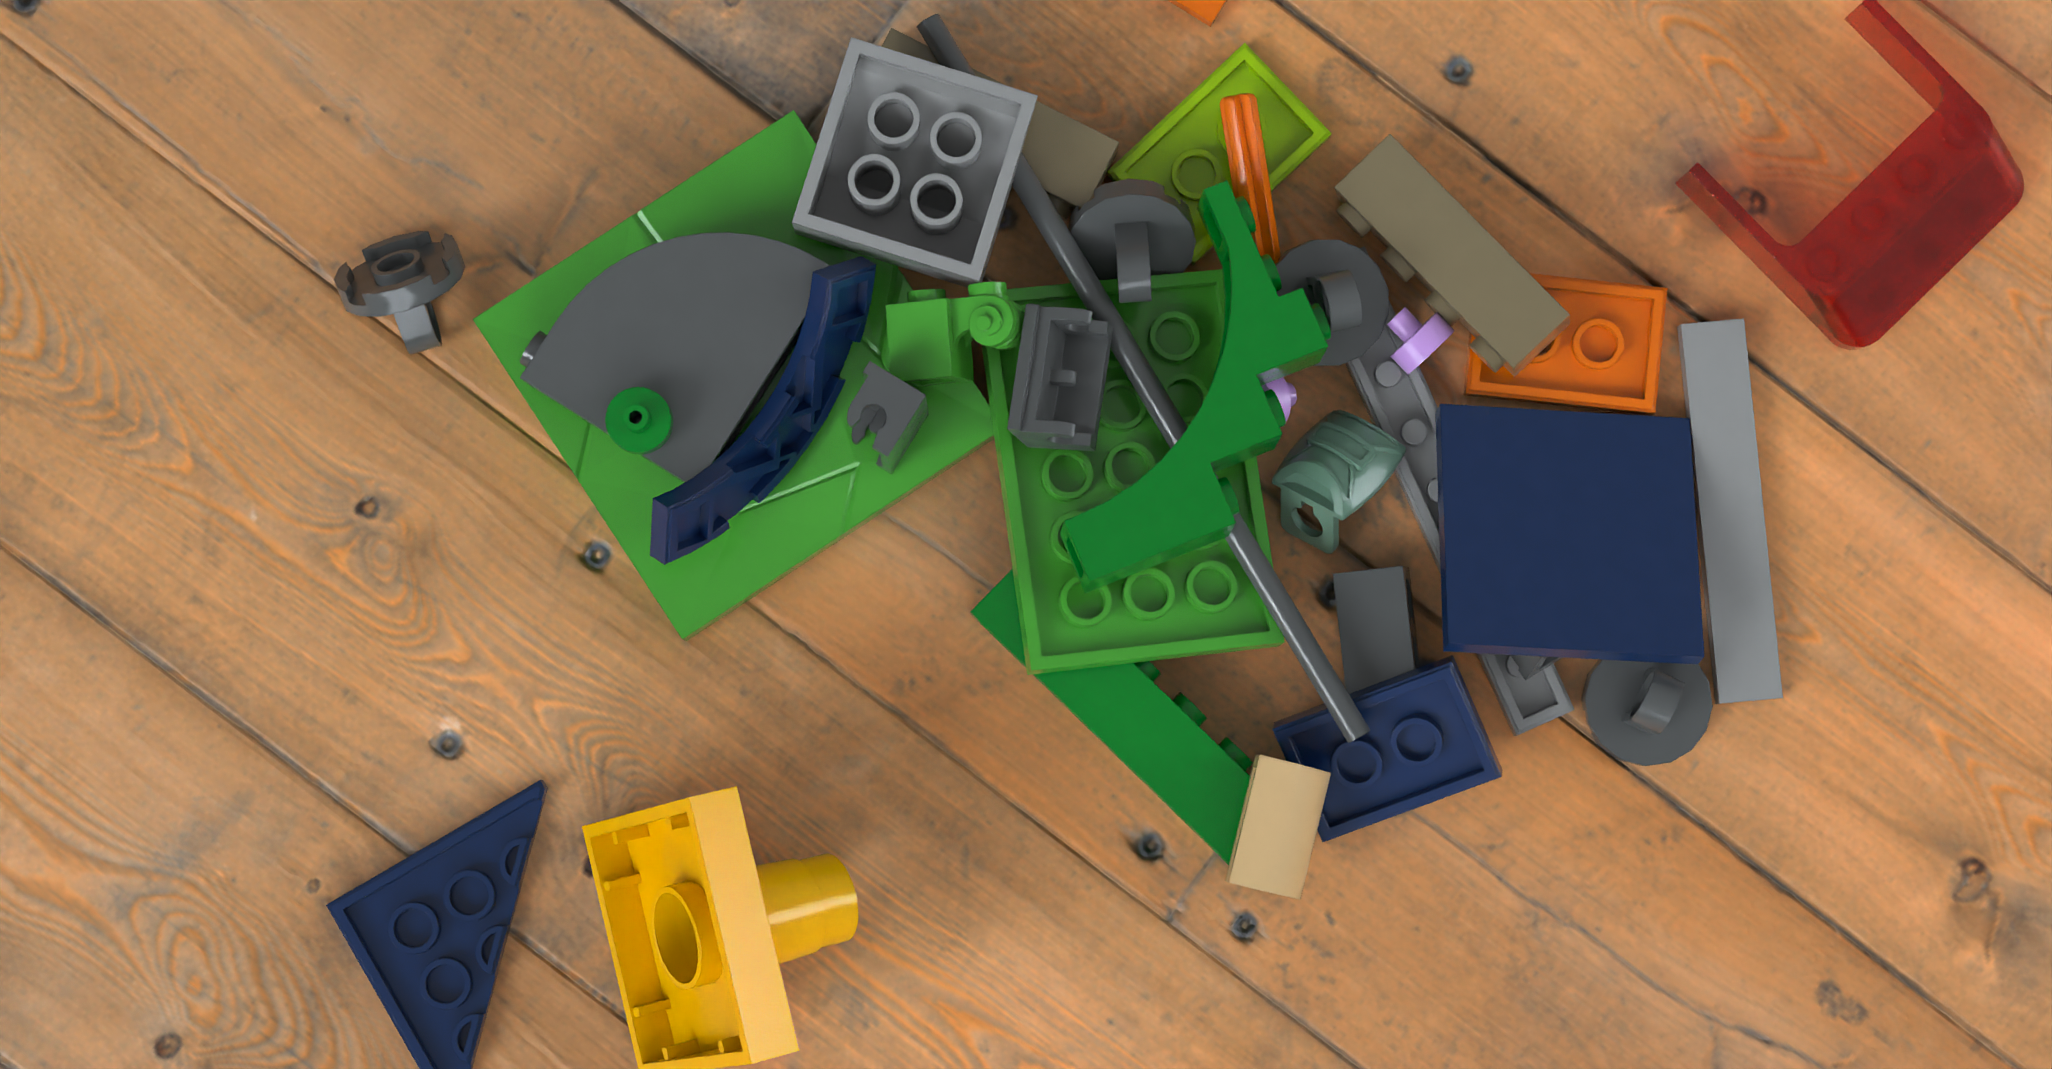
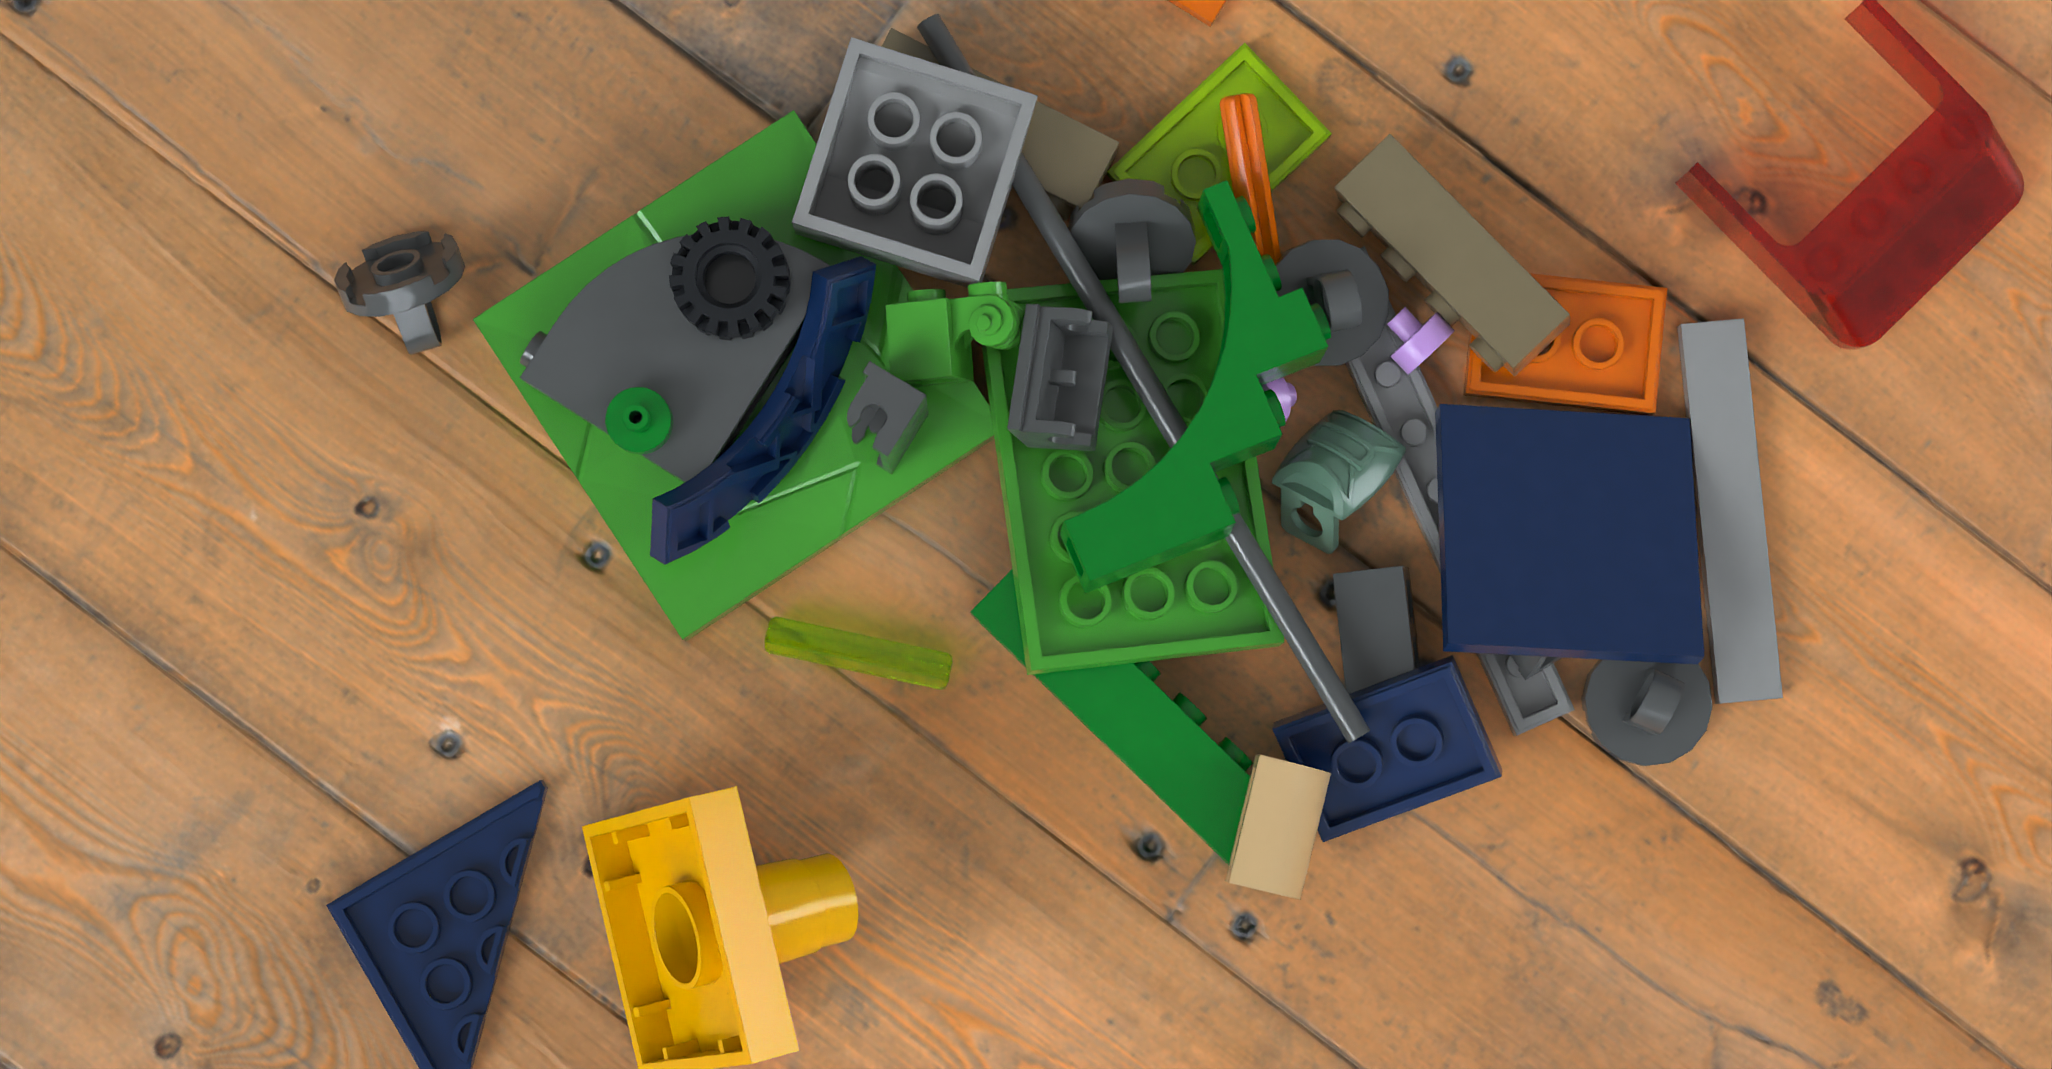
none -> black tyre [669,216,791,341]
none -> clear neon green axle [764,617,953,690]

